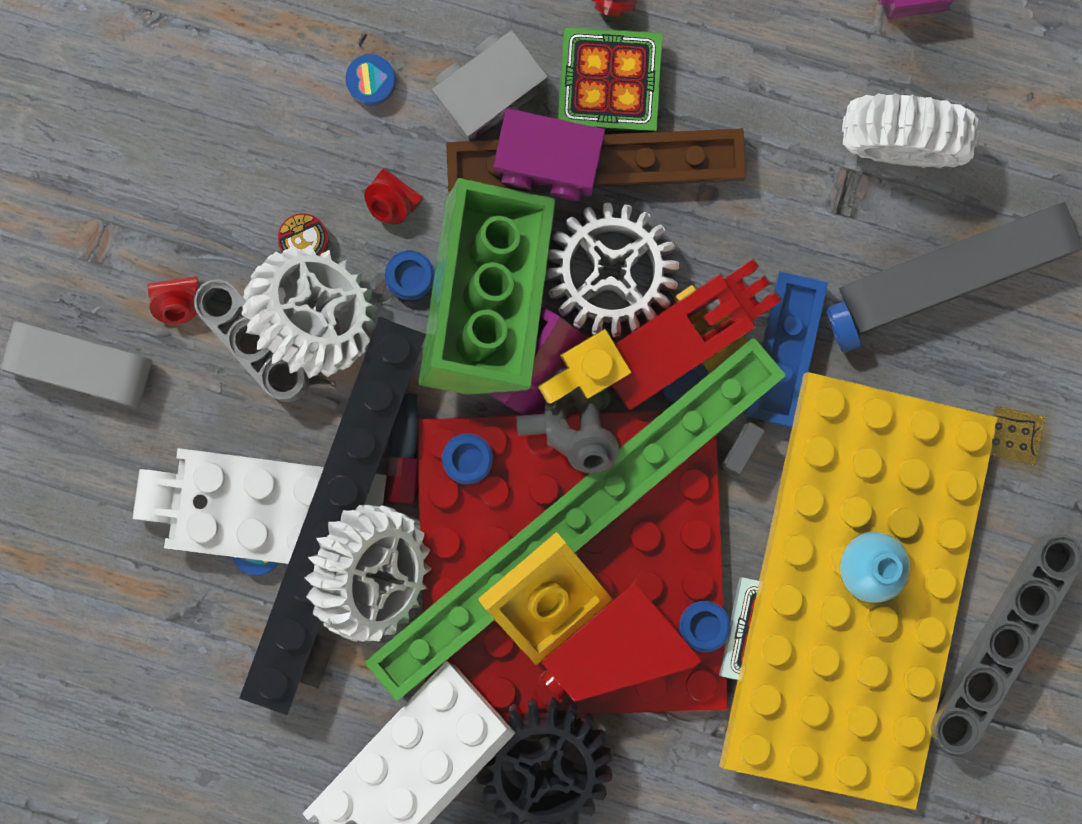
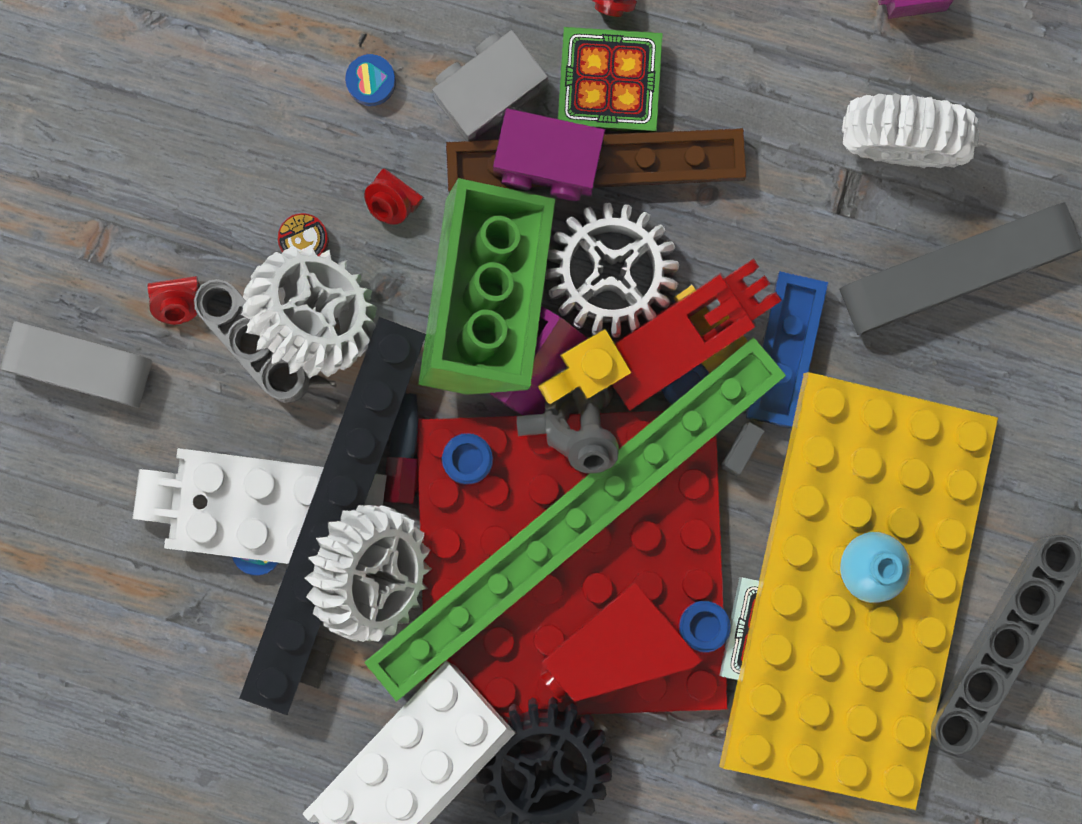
blue tile [385,250,435,302] -> none
yellow plate [478,532,613,665] -> none
blue tile [826,301,862,354] -> none
clear yellow tile [989,406,1046,466] -> none

